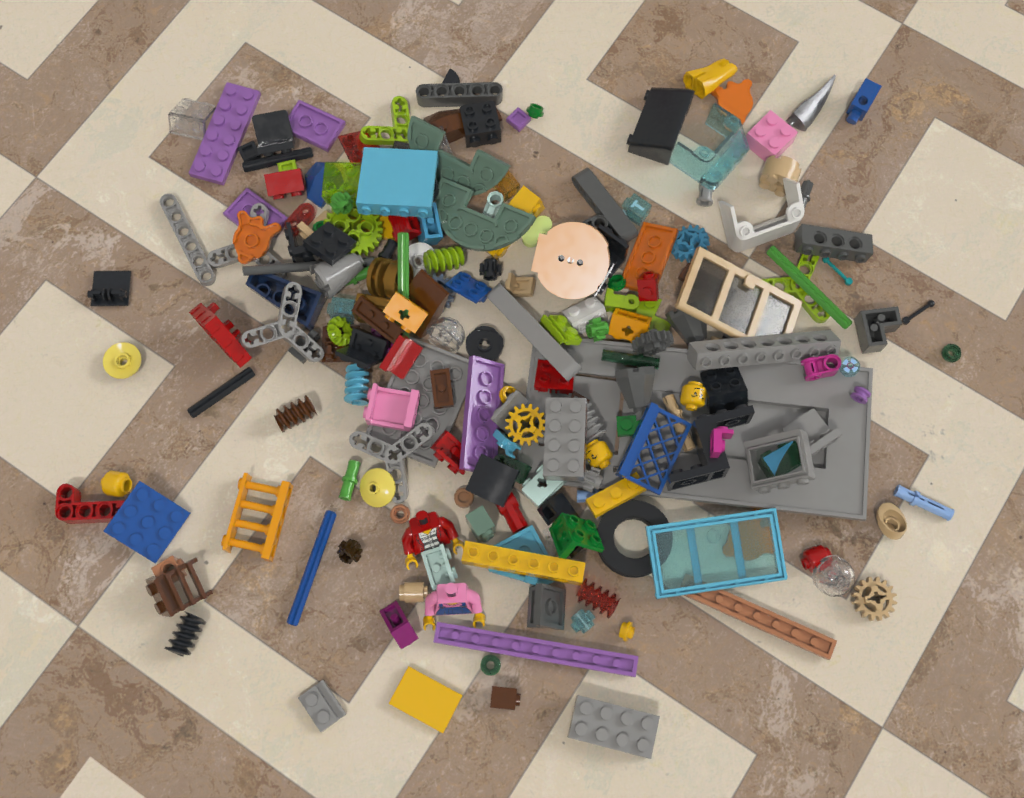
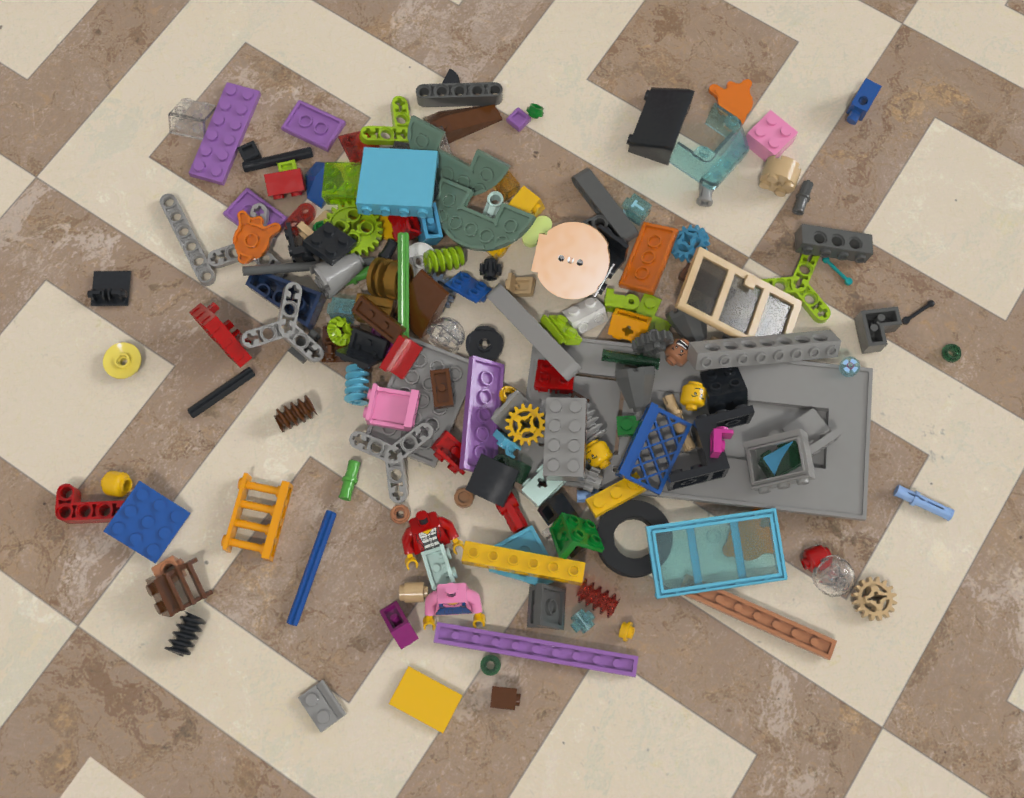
black bracket [252,110,295,157] -> none
bright green gear [330,191,354,215] -> none
dark brown gear [337,539,363,564] -> none
light yellow dish [360,468,396,507] -> none
light orange brick [383,291,428,334] -> none
black bracket [460,101,501,148] -> none
sand green brick [465,505,496,543] -> none
light grey brick [567,695,660,759] -> none
bright green gear [586,317,609,342] -> none
green plate [607,275,626,291] -> none
red bracket [637,271,660,301] -> none
yellow piece [683,58,738,99] -> none
white windscreen [718,178,805,252] -> none
bright green axle [766,246,852,329] -> none
flat silver piece [786,74,836,131] -> none
dark pink piece [801,354,841,381] -> none
medium lavender bush [850,386,871,404] -> none
tan hat [876,503,907,540] -> none
none -> nougat head [664,338,689,367]

